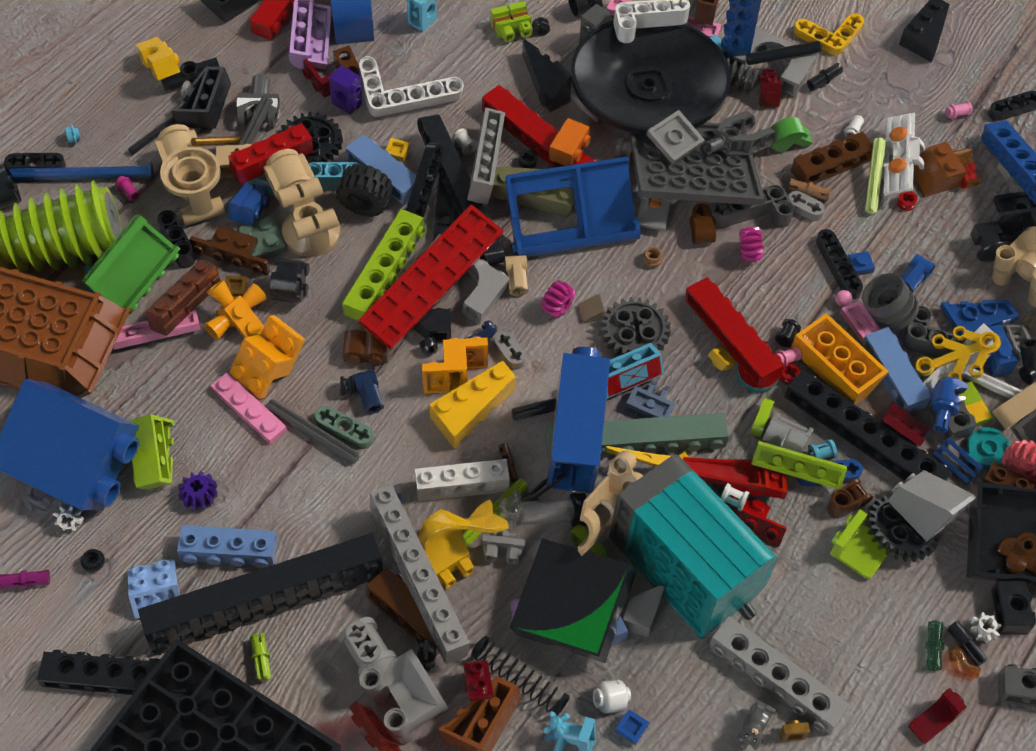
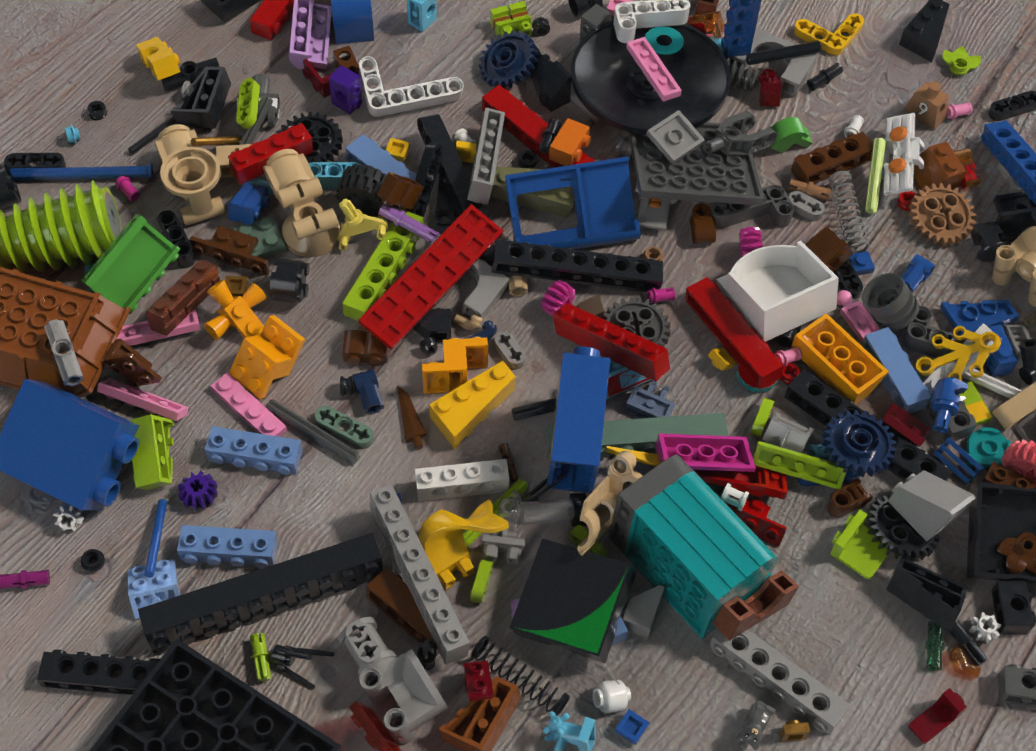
none -> light grey piece [44,319,84,387]
none -> black bush [88,101,107,121]
none -> bright pink plate [97,378,189,421]
none -> reddish brown bracket [103,338,162,387]
none -> blue bar [144,499,167,578]
none -> medium blue brick [205,426,303,475]
none -> lime beam [236,78,260,129]
none -> black plant [271,644,335,689]
none -> light yellow axle [337,199,389,251]
none -> reddish brown brick [377,172,424,211]
none -> medium lavender pin [378,204,440,243]
none -> reddish brown bar [397,386,427,450]
none -> tan arm [453,313,483,330]
none -> yellow plate [455,141,477,163]
none -> lime beam [470,559,494,604]
none -> dark blue gear [478,30,538,89]
none -> black brick [491,239,663,292]
none -> black axle [539,119,561,154]
none -> red brick [553,303,670,381]
none -> bright pink plate [626,37,682,101]
none -> teal piece [645,26,684,54]
none -> dark pink pin [647,287,675,304]
none -> dark pink slope [655,433,756,472]
none -> clear orange leg [687,11,724,38]
none -> copper arch [712,571,799,641]
none -> white piece [716,241,838,342]
none -> reddish brown bracket [805,227,854,272]
none -> dark blue gear [822,410,897,477]
none -> light grey piece [829,171,869,253]
none -> black wedge [886,557,968,633]
none -> medium nougat torso [904,81,949,130]
none -> medium nougat gear [908,183,976,247]
none -> lime plate [942,46,981,75]

